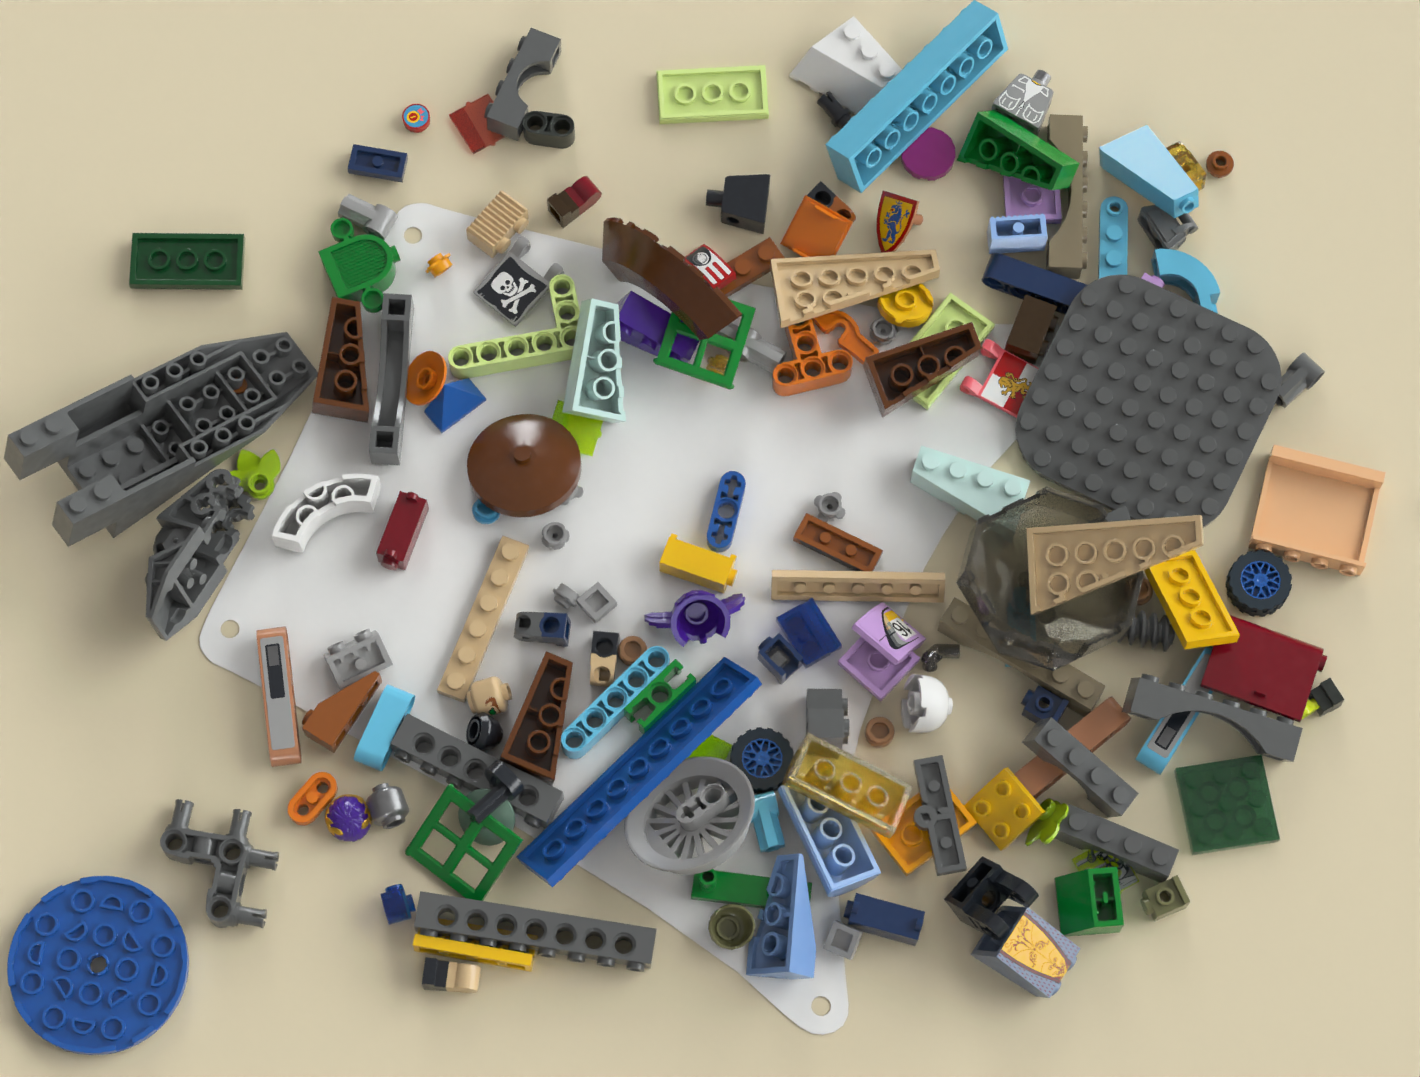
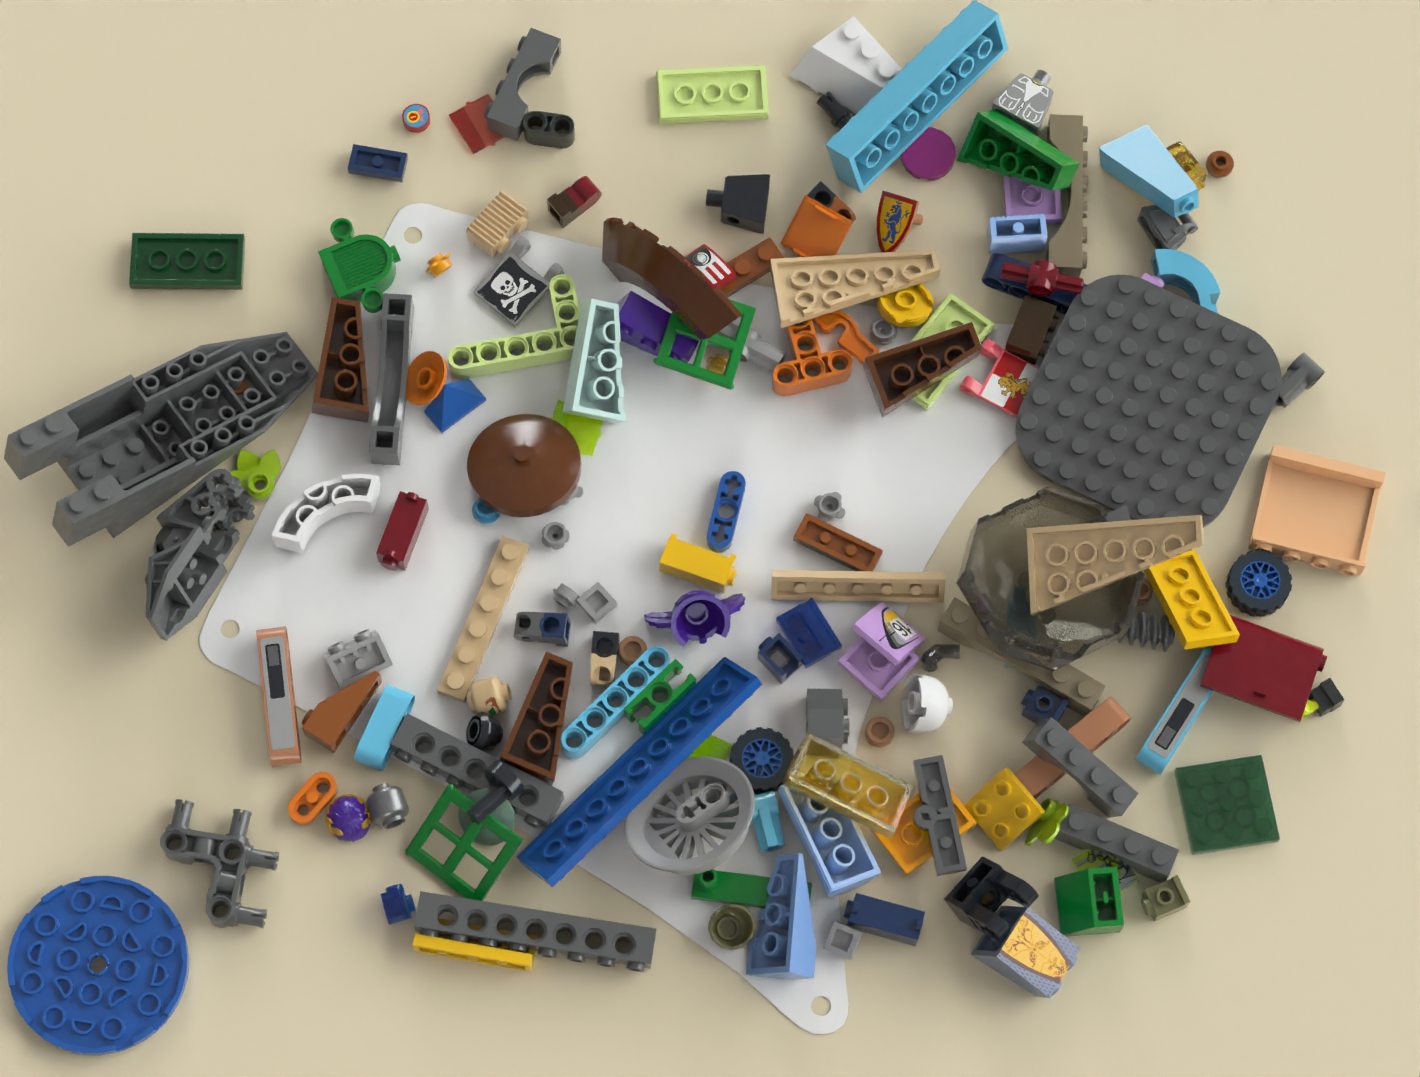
light grey piece [338,194,398,240] -> none
leg [422,957,481,993] -> none
light aqua wedge [910,446,1030,542] -> none
medium azure plate [1098,196,1128,279] -> none
dark grey arch [1122,674,1303,762] -> none
none -> dark red axle [1001,260,1084,297]

